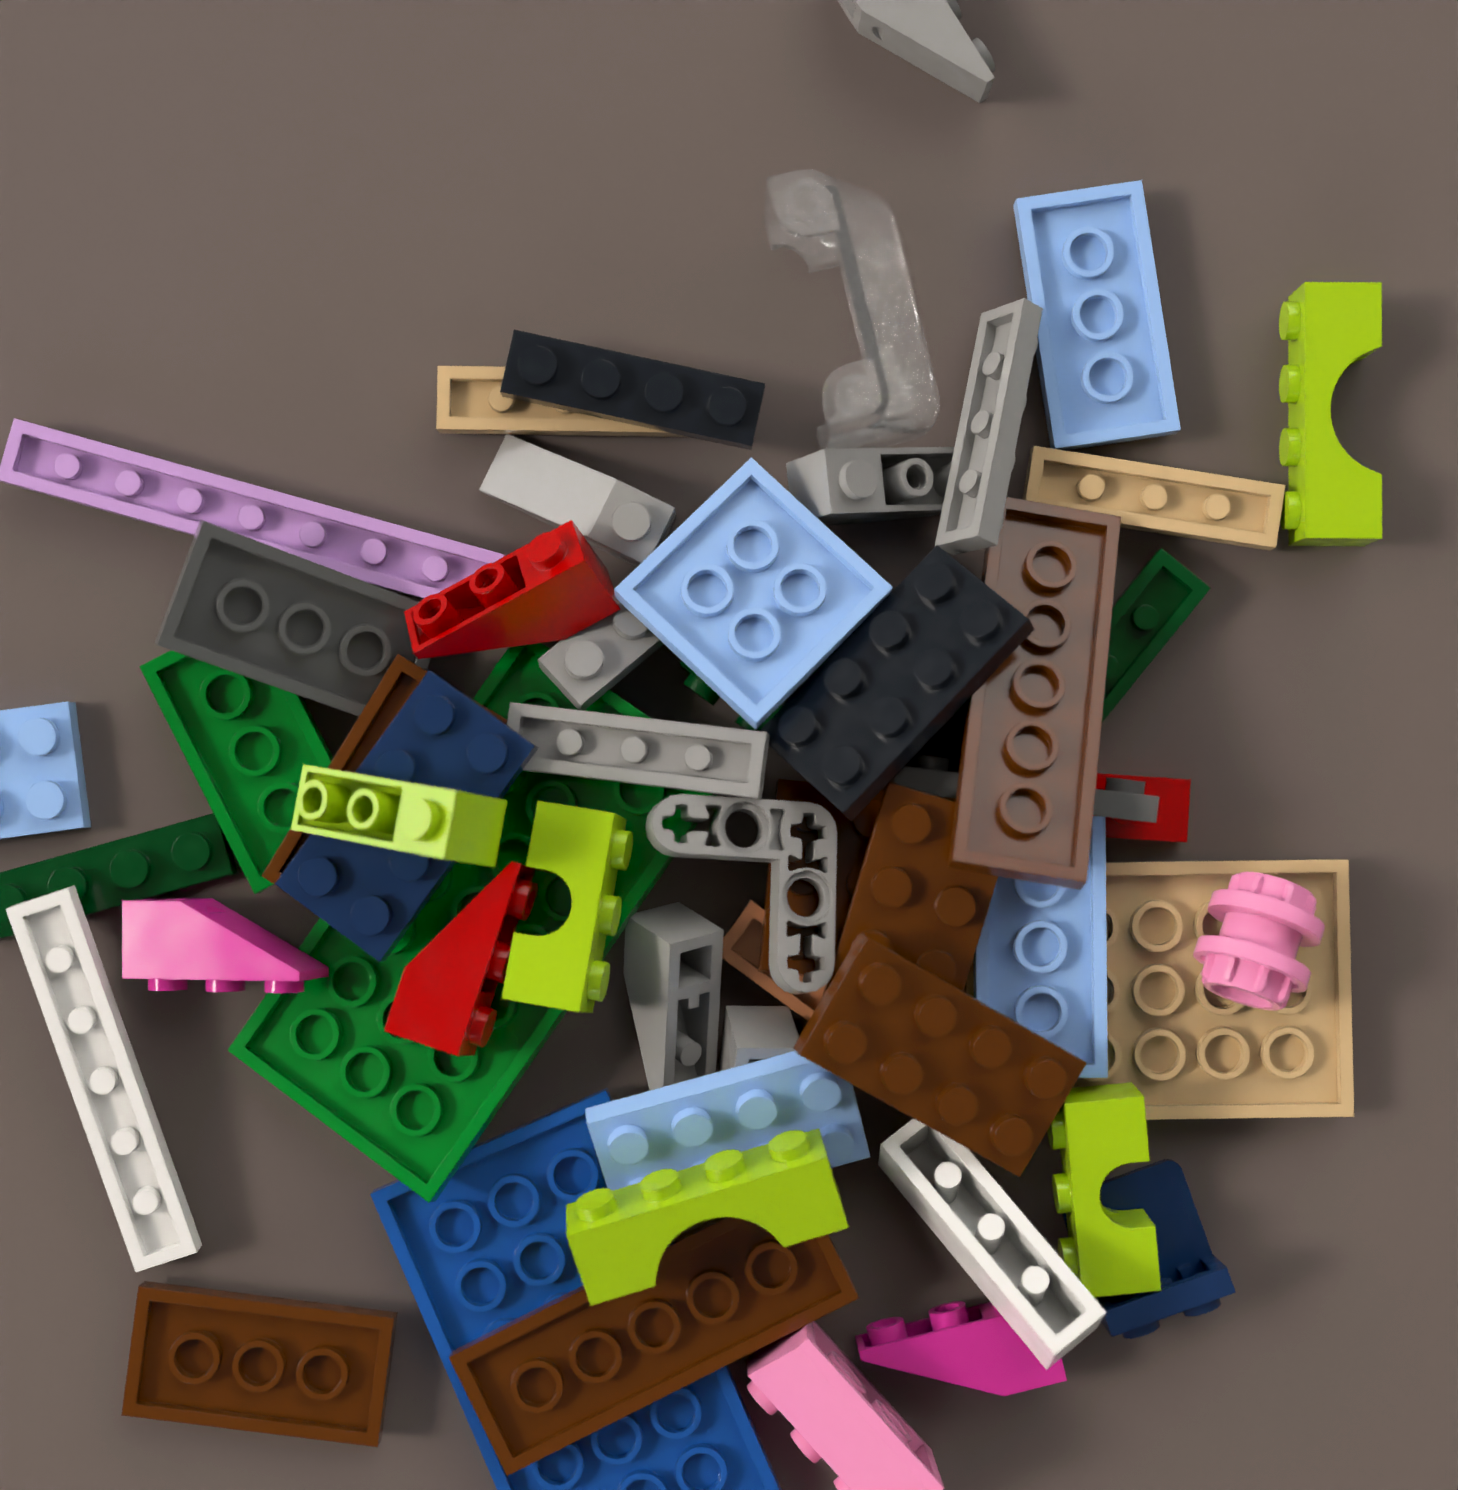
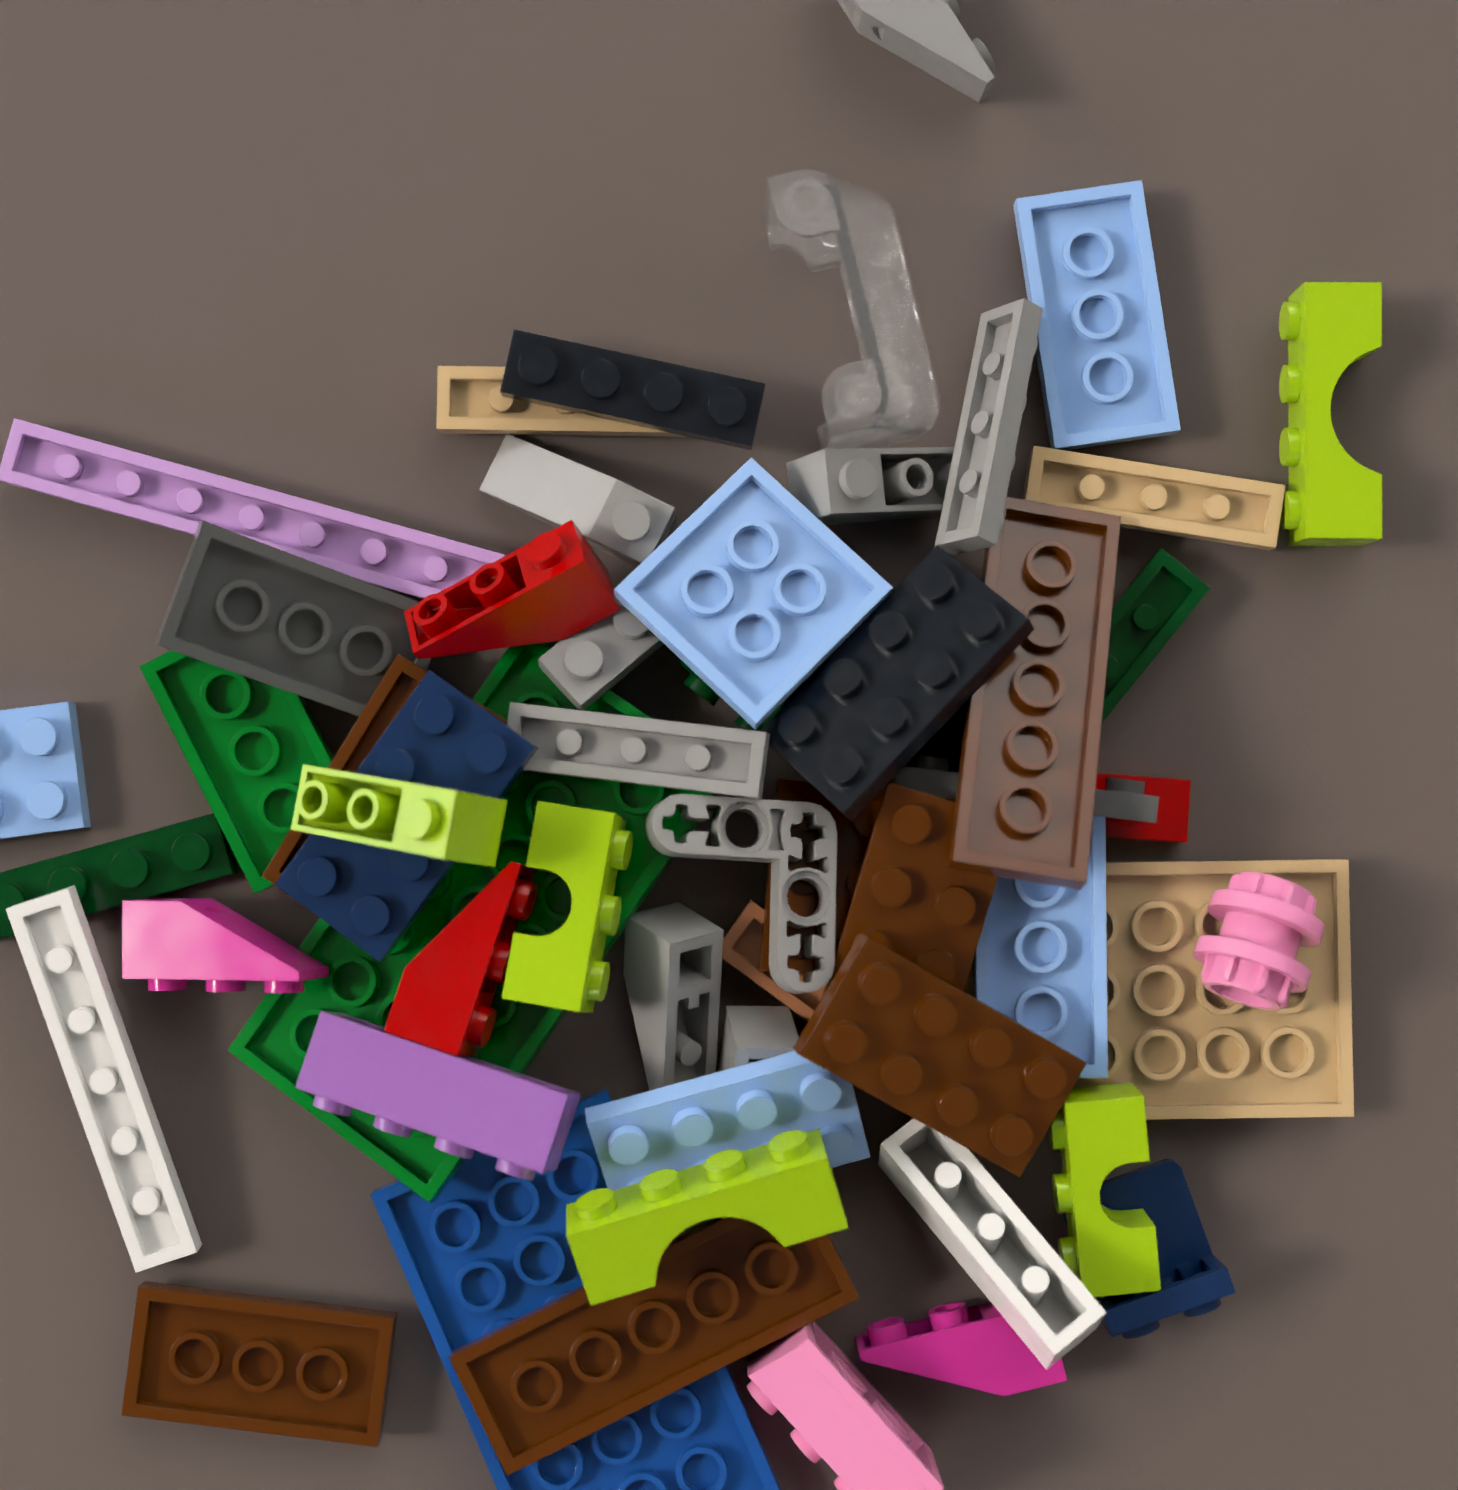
none -> medium lavender brick [295,1011,581,1180]

